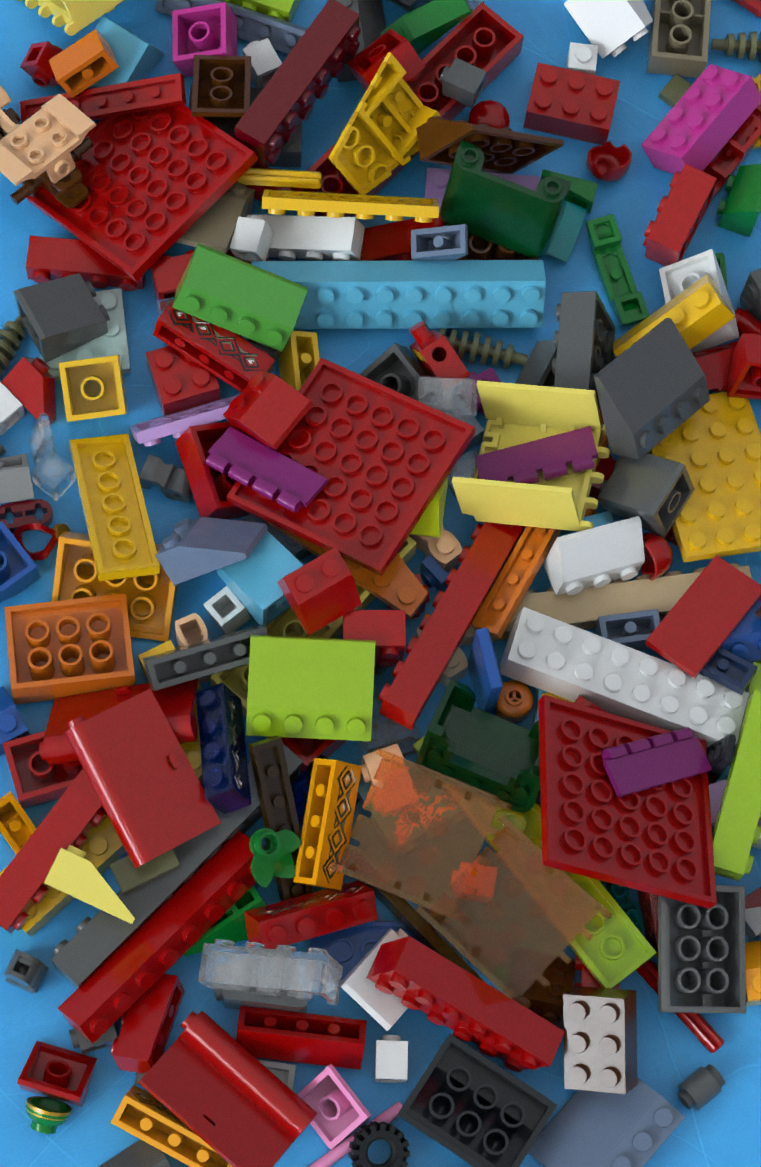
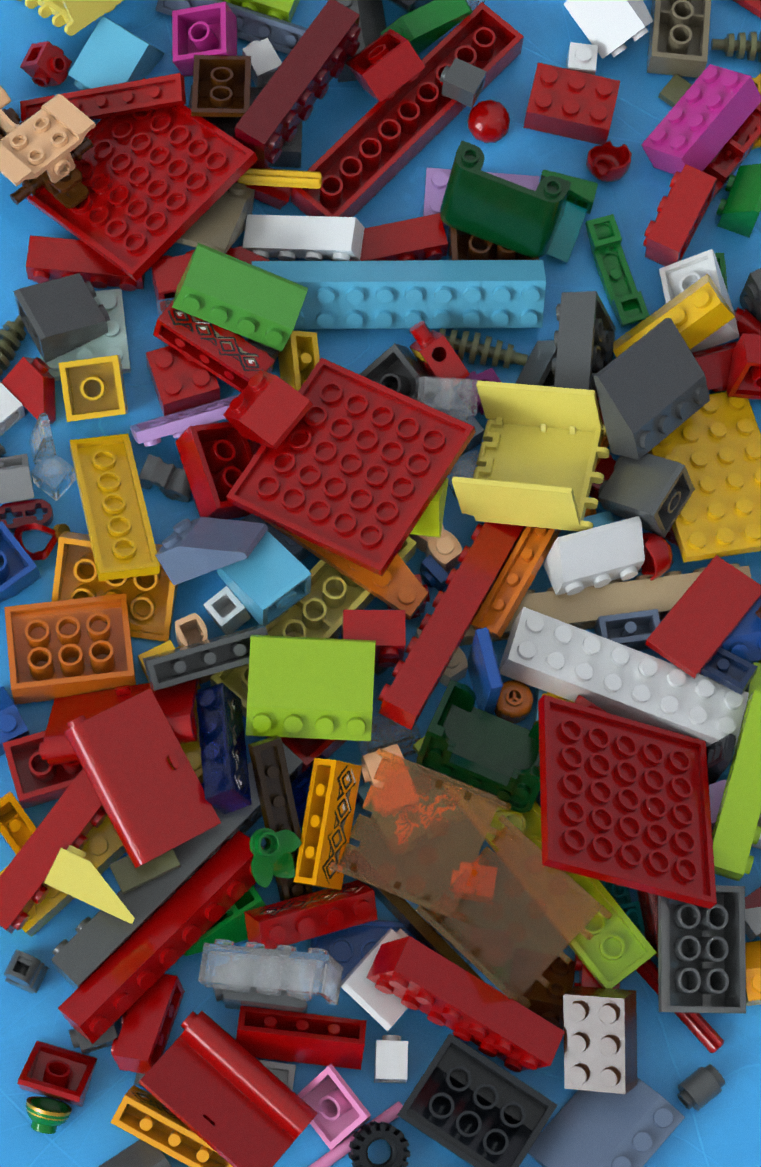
orange brick [49,29,119,98] -> none
magenta windscreen [206,427,328,513] -> none
white brick [229,215,274,262] -> none
yellow plate [262,189,439,223] -> none
red slope [277,547,362,636] -> none
yellow wedge [328,52,441,195] -> none
sand blue slope [411,224,468,260] -> none
reddish brown slope [416,116,564,174] -> none
magenta windscreen [475,426,598,484] -> none
magenta windscreen [602,727,713,797] -> none

